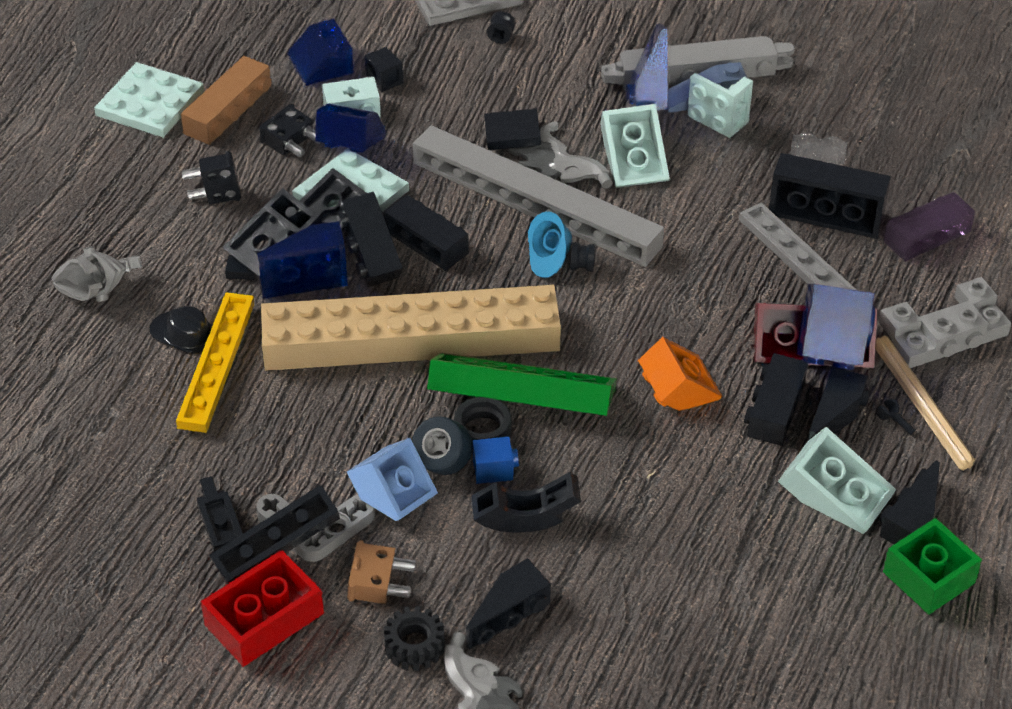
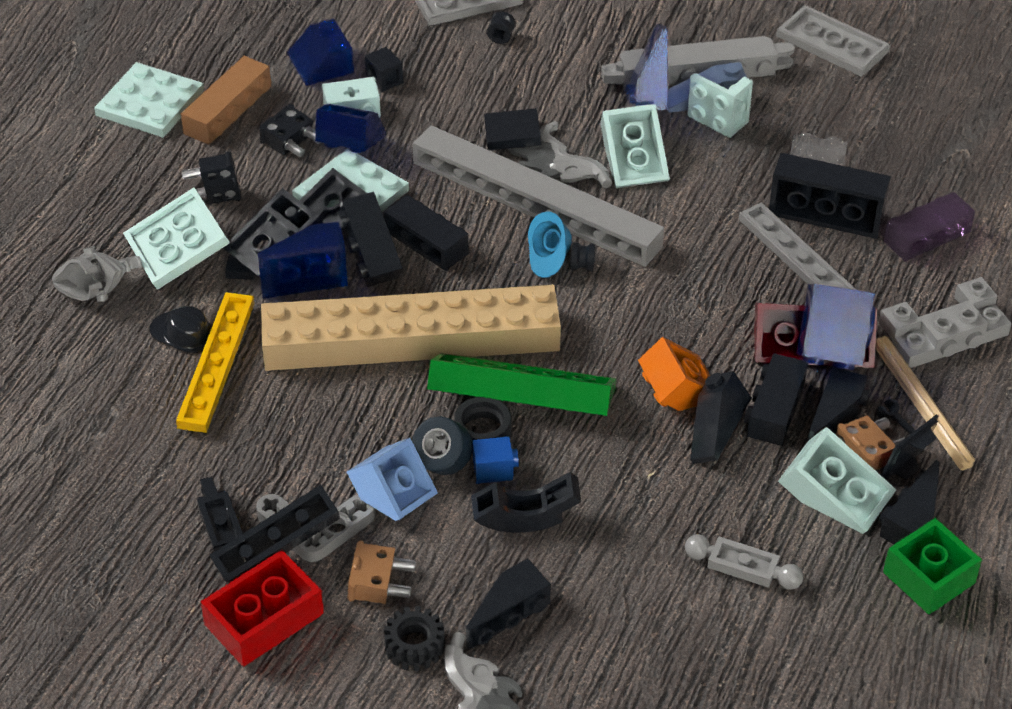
none -> light aqua plate [123,187,230,290]
none -> light grey plate [685,534,804,590]
none -> black slope [690,371,752,464]
none -> light grey tile [776,5,890,77]
none -> medium nougat piece [836,415,905,470]
none -> black piece [881,414,939,480]

